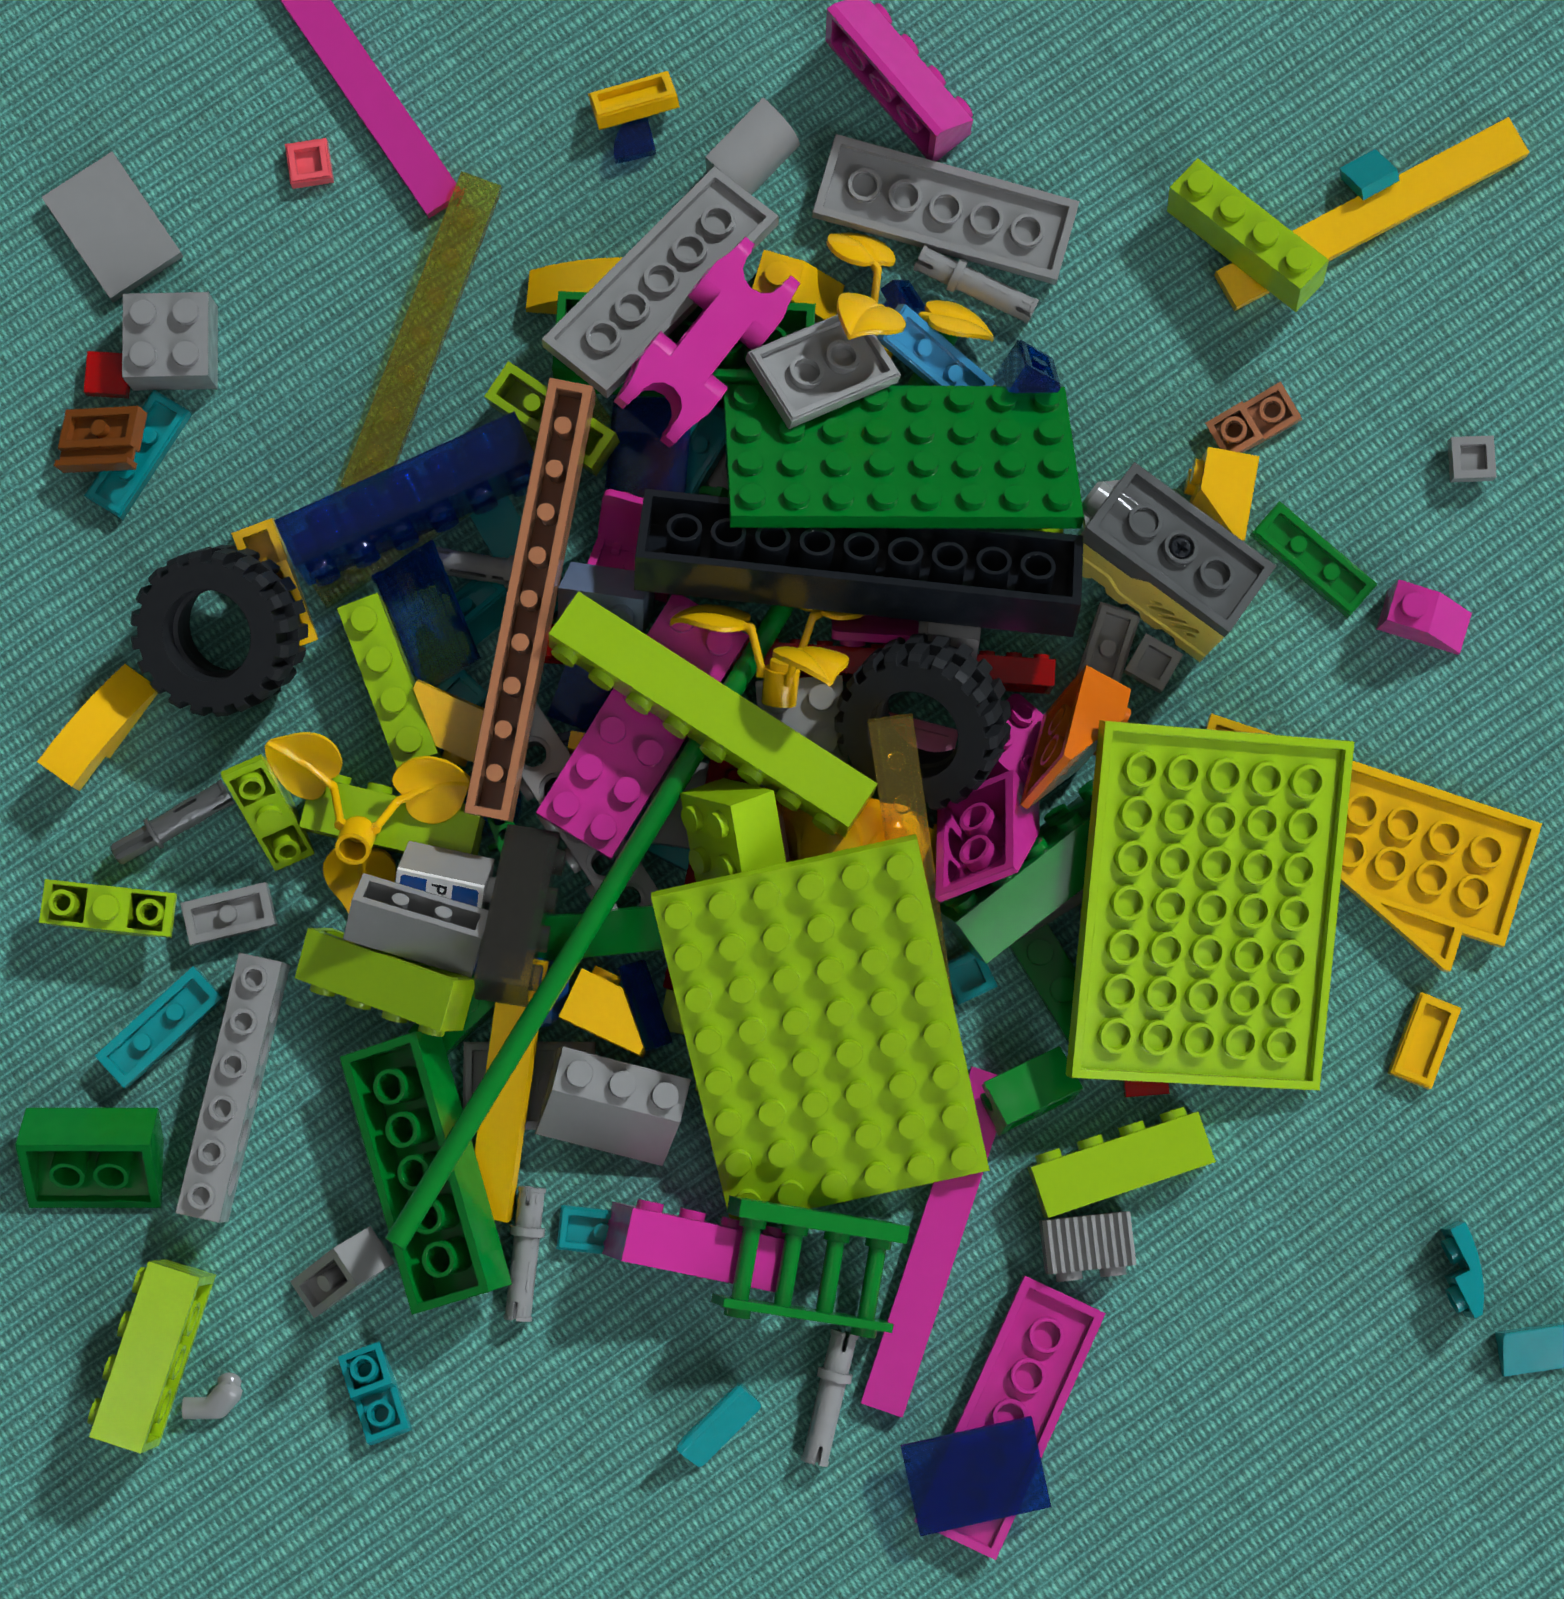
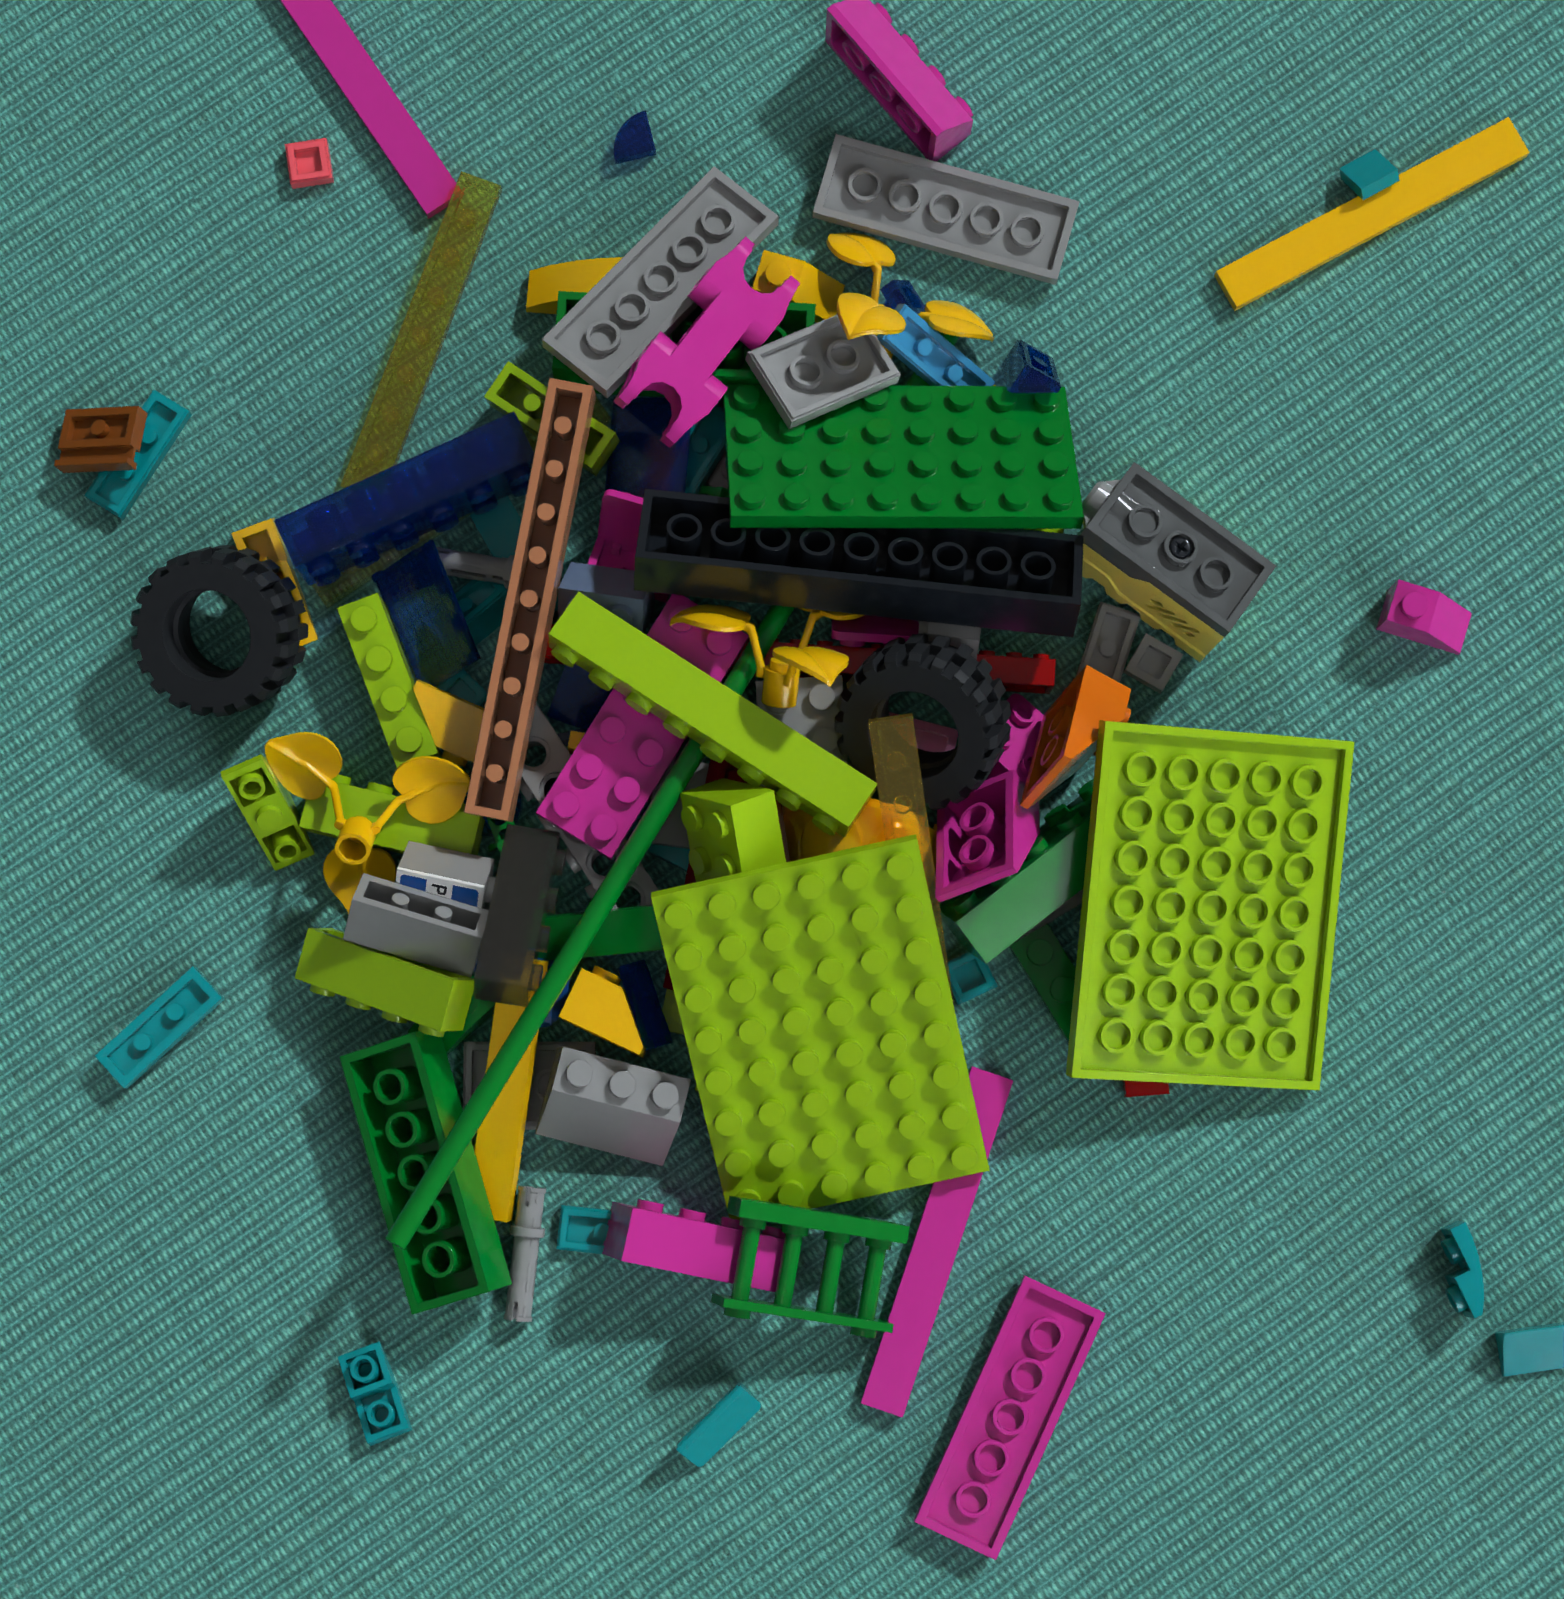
green slope [15,1108,164,1208] -> none
yellow slope [37,664,158,791] -> none
lime slope [39,879,177,938] -> none
light grey tile [41,152,184,303] -> none
red tile [84,351,130,399] -> none
lime brick [87,1259,216,1454] -> none
dark grey axle [110,779,235,864] -> none
light grey brick [122,292,218,391] -> none
light grey brick [175,952,290,1223] -> none
light grey plate [180,882,278,946] -> none
light grey arm [182,1372,243,1419] -> none
light grey slope [290,1226,394,1318] -> none
yellow tile [588,71,680,130] -> none
light grey brick [705,97,800,195] -> none
light grey pin [801,1328,859,1467] -> none
clear blue piece [900,1416,1051,1537] -> none
light grey pin [913,245,1039,324] -> none
green hinge [980,1046,1083,1136] -> none
lime brick [1027,1106,1216,1218] -> none
light grey brick [1039,1211,1137,1282] -> none
lime brick [1167,158,1329,312] -> none
yellow slope [1184,447,1260,542] -> none
nougat slope [1205,381,1302,453] -> none
yellow wing [1205,713,1542,972] -> none
green tile [1250,501,1377,618] -> none
yellow tile [1387,992,1462,1090] -> none
light grey plate [1447,435,1497,483] -> none

